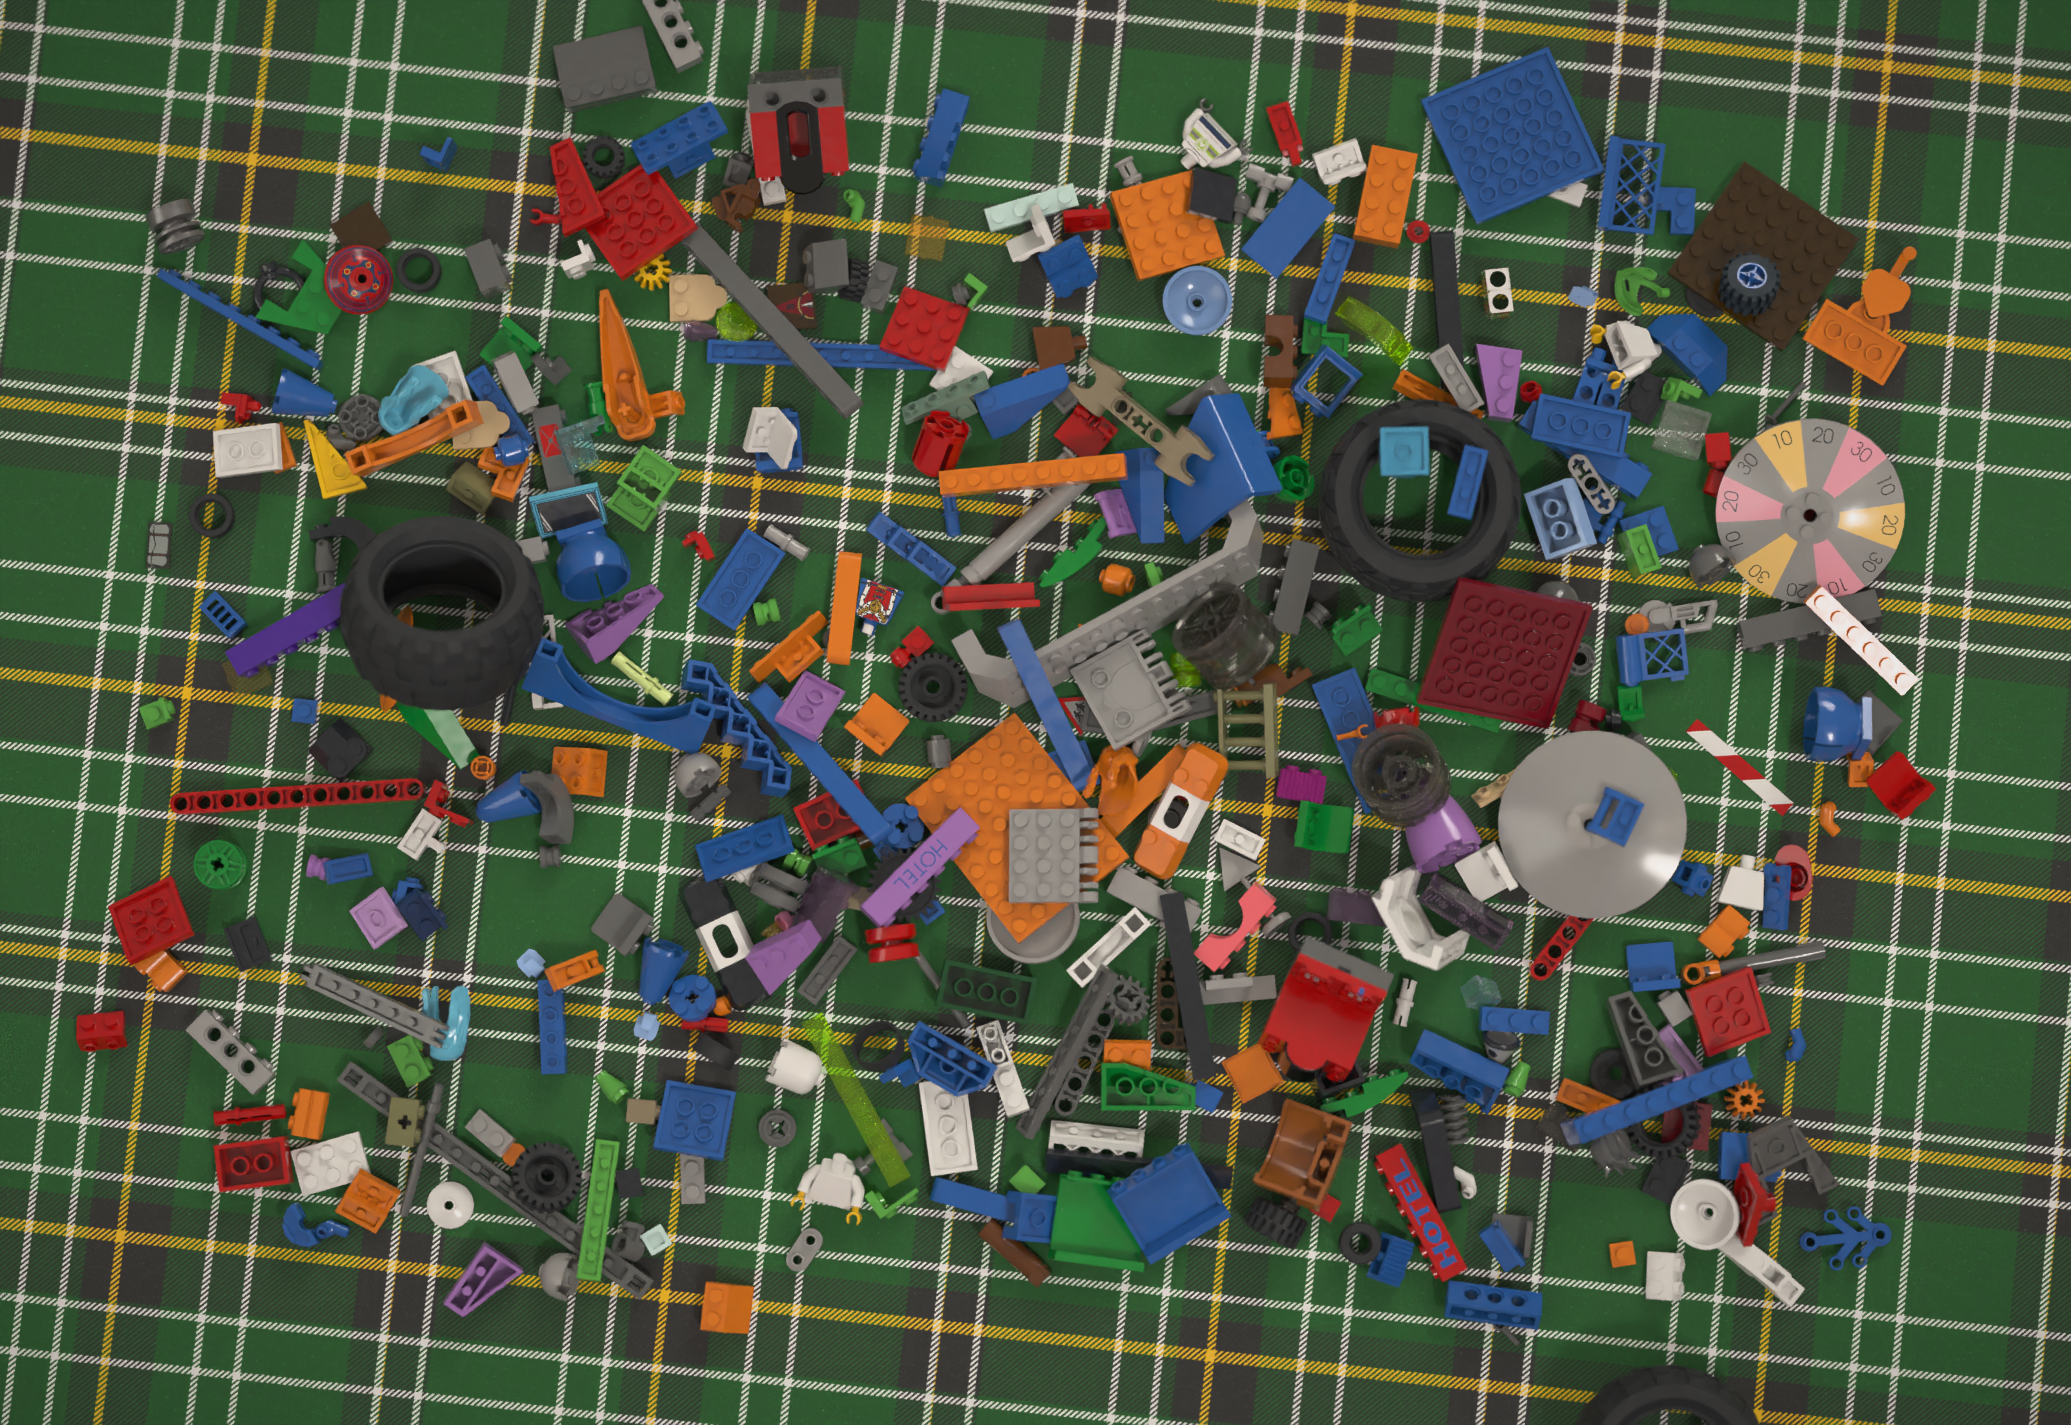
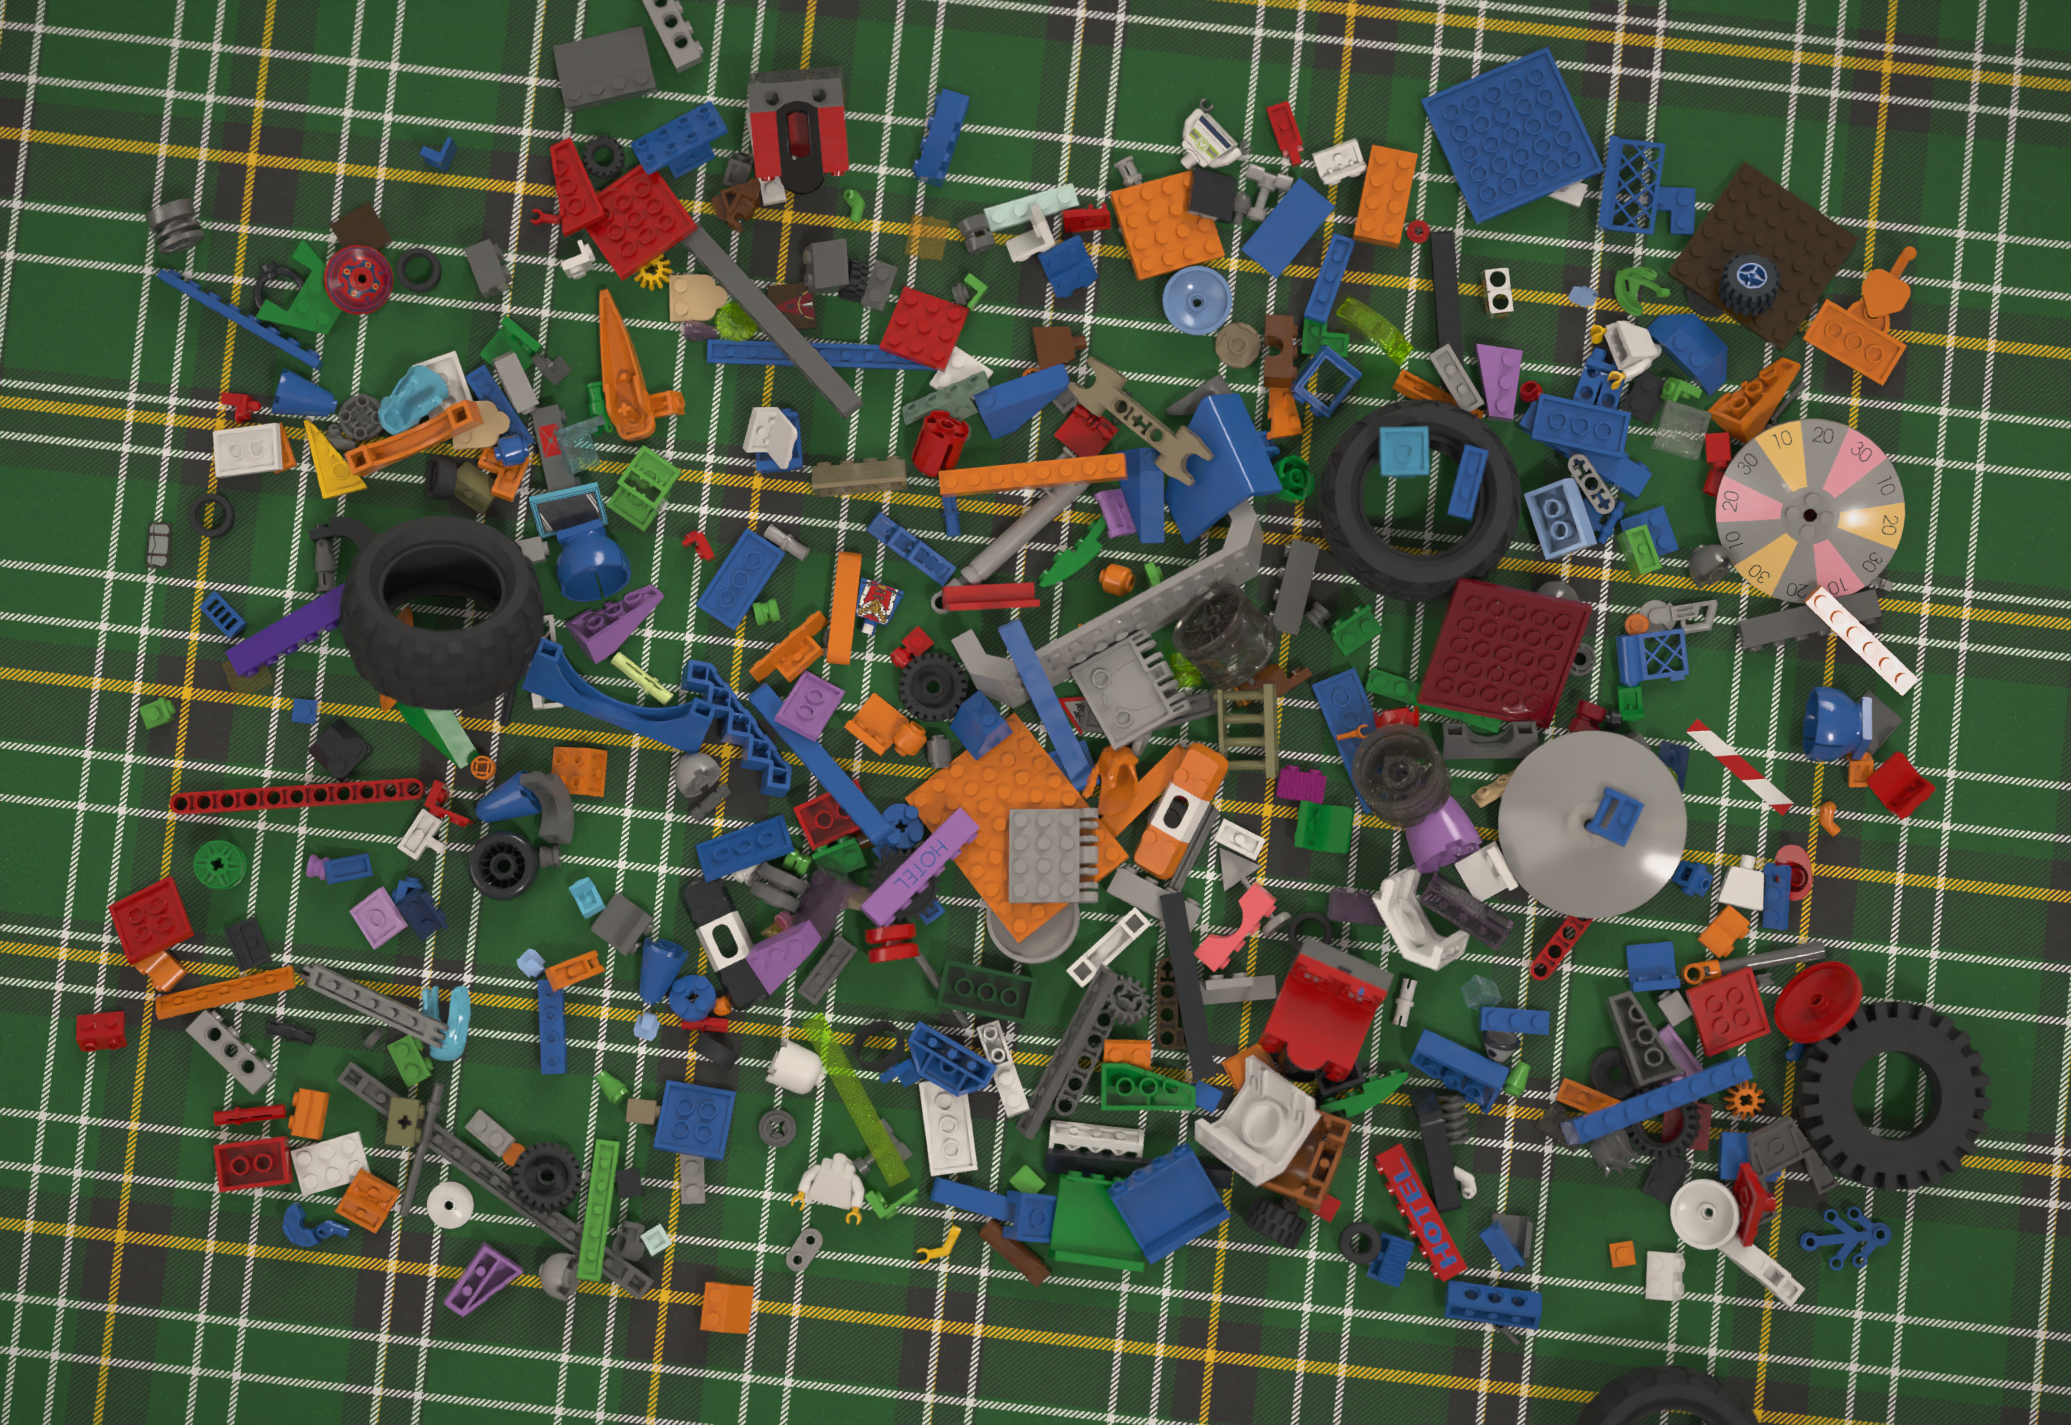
none -> orange plate [156,966,296,1020]
none -> black pin [266,1019,316,1046]
none -> black tyre [425,455,457,500]
none -> black wheel [468,831,540,901]
none -> medium azure bracket [569,877,606,919]
none -> dark tan slope [812,456,908,498]
none -> orange head [892,721,927,757]
none -> yellow arm [917,1225,962,1264]
none -> blue slope [950,690,1013,761]
none -> dark grey wheel [957,214,996,255]
none -> dark grey axle [1168,805,1219,892]
none -> white panel [1195,1055,1321,1186]
none -> dark tan tile [1215,322,1261,369]
none -> dark grey arch [1441,721,1538,760]
none -> dark blue bracket [1659,741,1690,792]
none -> orange wedge [1707,357,1801,443]
none -> red dish [1774,961,1862,1043]
none -> black tyre [1793,1001,1992,1191]
none -> light grey piece [1871,577,1894,592]

